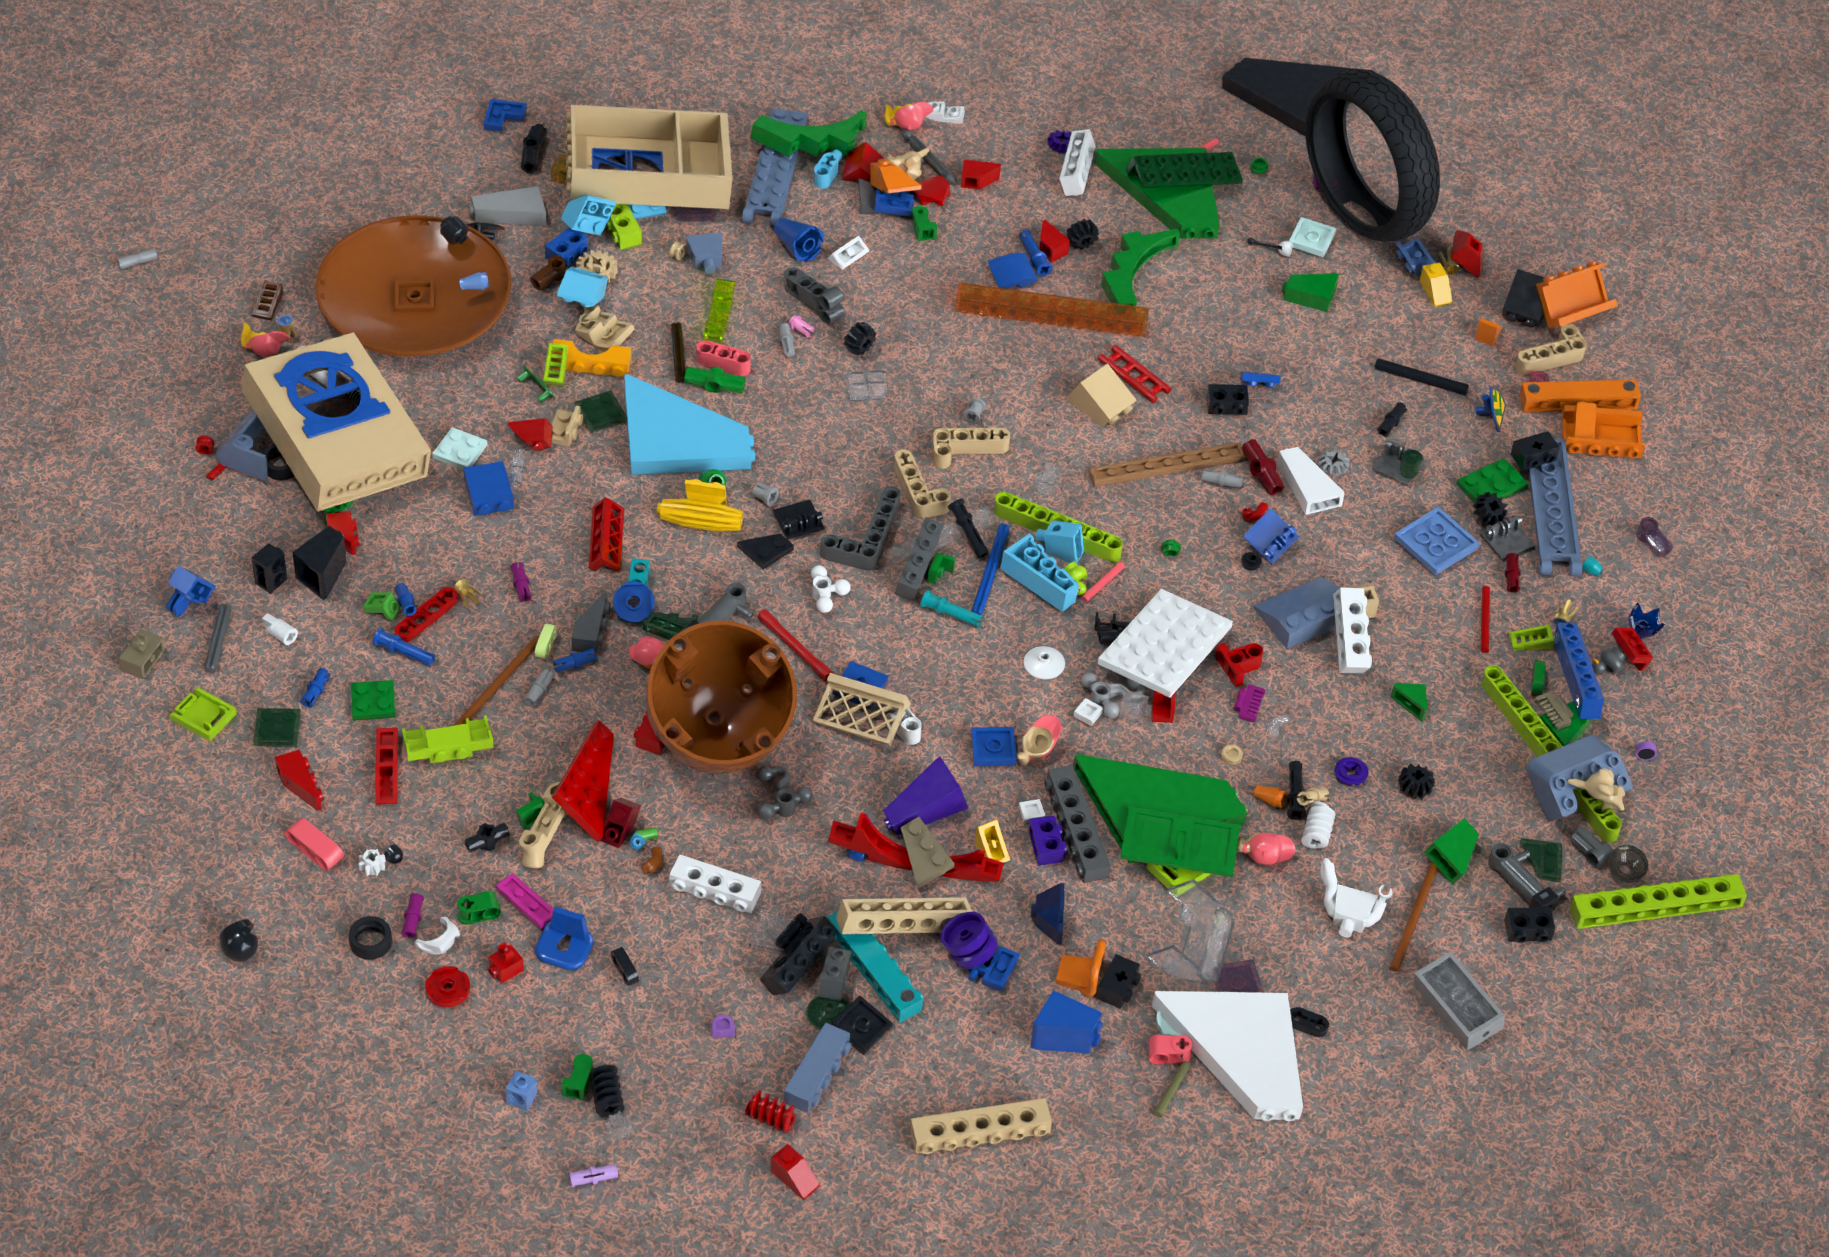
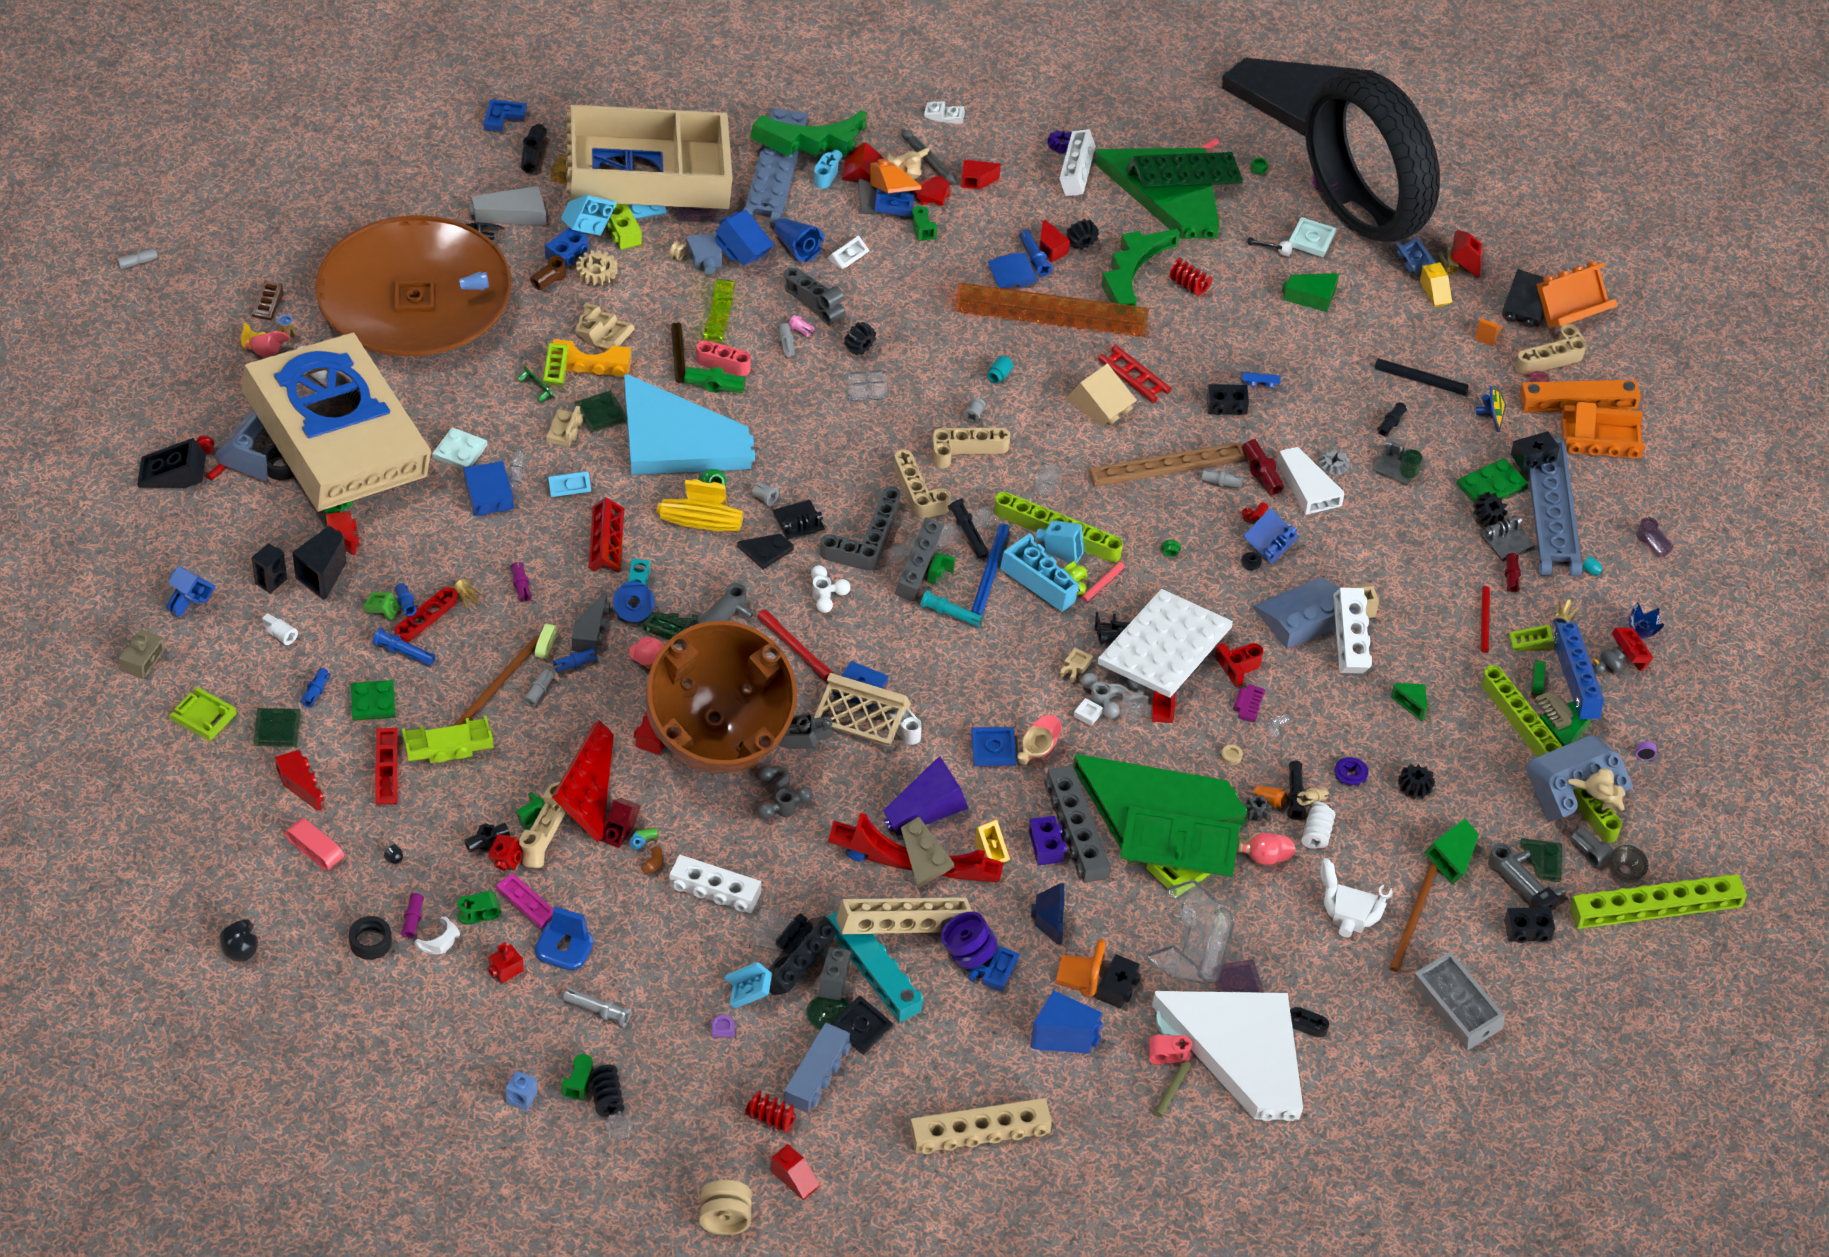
dark grey axle [204,604,231,673] -> none
white gear [359,849,386,876] -> none
red plate [425,966,470,1008] -> none
black head [440,216,468,245] -> none
red slope [508,418,553,451] -> none
medium azure slope [557,267,608,307] -> none
lavender pin [569,1164,618,1187] -> none
black beam [610,947,639,986] -> none
coral hair [884,102,934,130] -> none
white tile [1019,799,1045,824] -> none
white dish [1024,646,1065,679] -> none
medium blue plate [1394,507,1480,575] -> none
none -> black slope [137,438,206,488]
none -> red brick [488,834,523,871]
none -> medium azure panel [546,470,591,497]
none -> light grey pin [563,987,631,1027]
none -> tan wheel [700,1180,752,1235]
none -> blue brick [715,210,775,266]
none -> medium azure bracket [725,962,772,1008]
none -> dark grey hinge [778,712,833,749]
none -> teal brick [987,356,1014,384]
none -> tan plate [1060,648,1093,683]
none -> red piece [1169,258,1212,296]
none -> dark grey gear [1245,795,1272,822]

